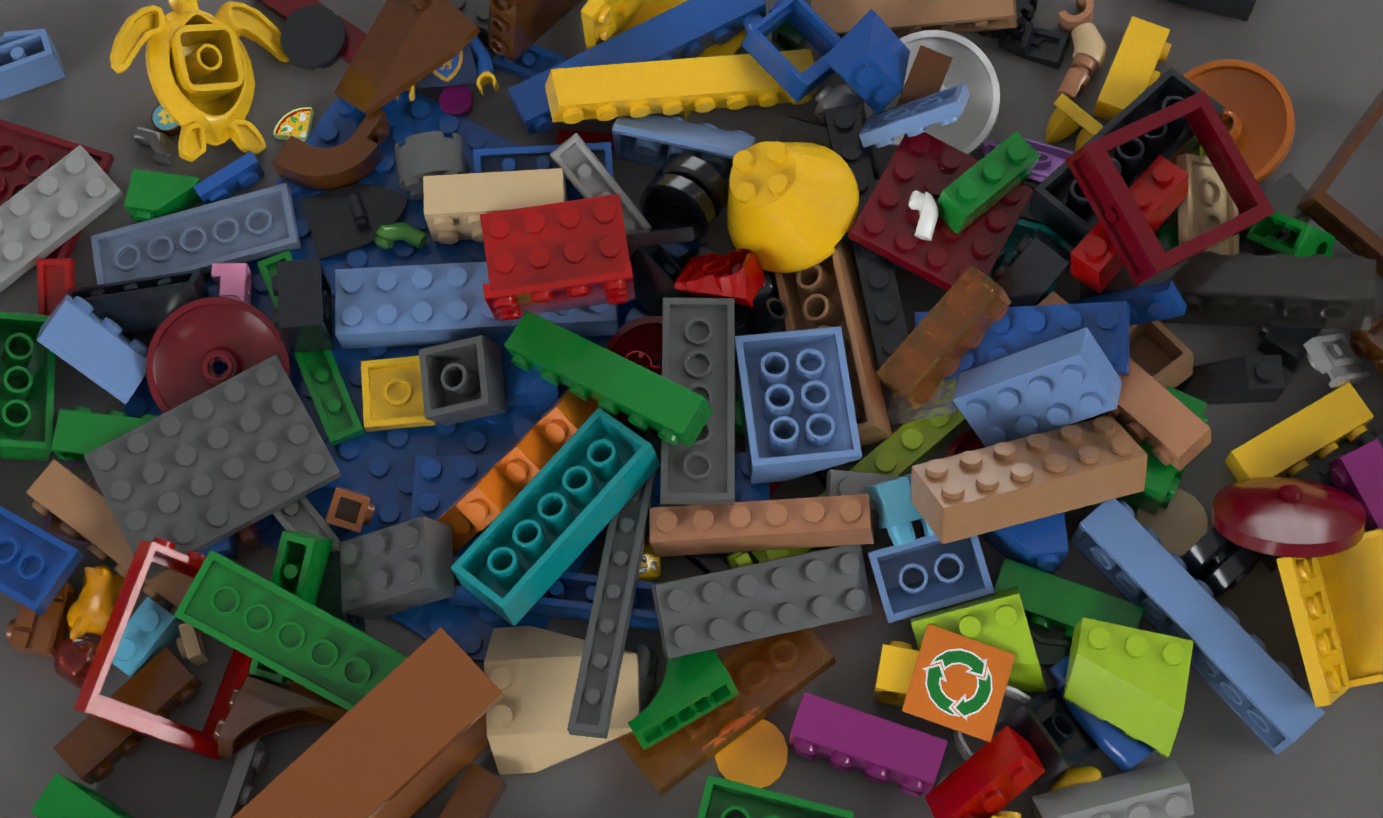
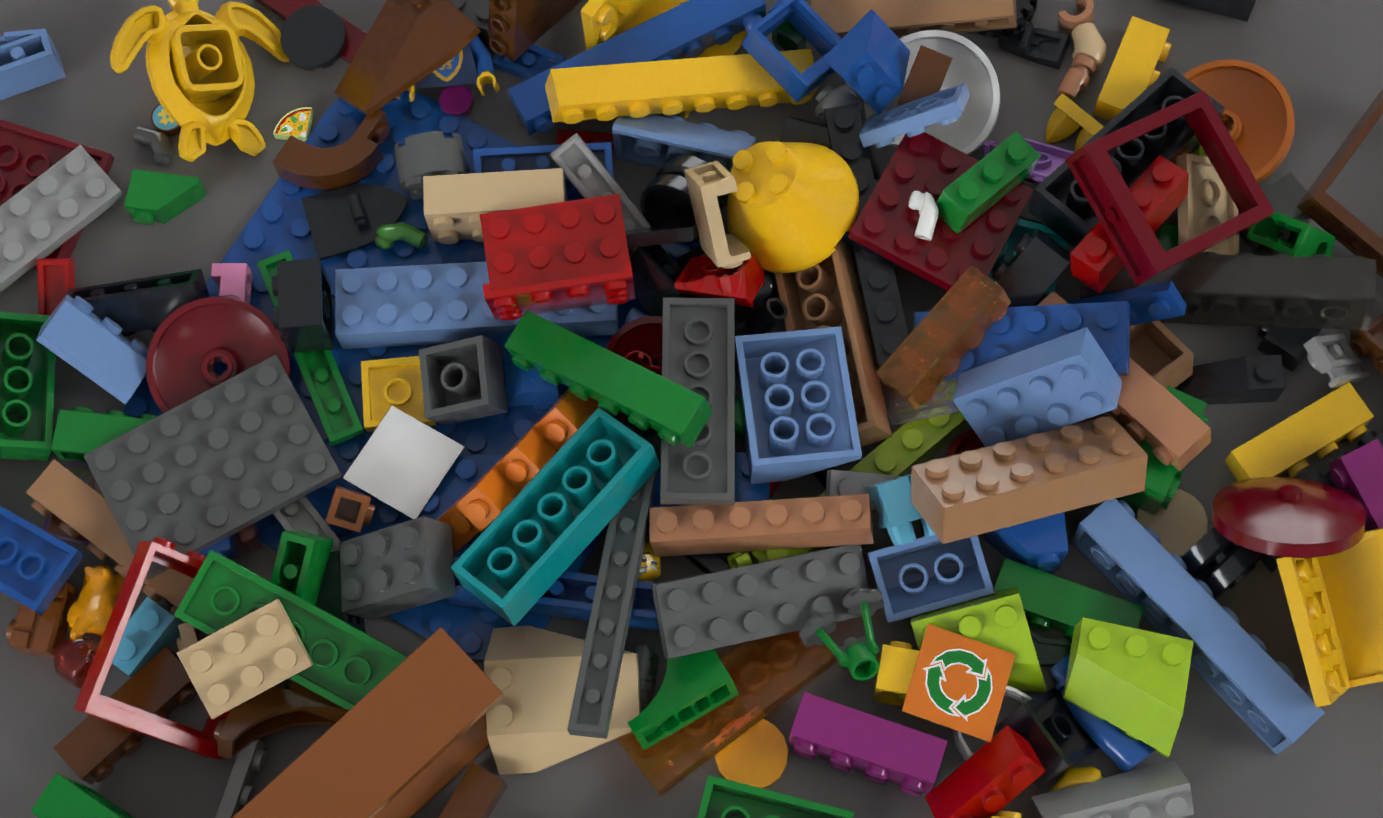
sand blue plate [90,183,301,285] -> none
blue plate [193,151,265,205] -> none
none -> tan plate [177,599,314,719]
none -> white sticker [343,406,464,519]
none -> tan panel [684,161,751,269]
none -> plant [799,588,884,681]

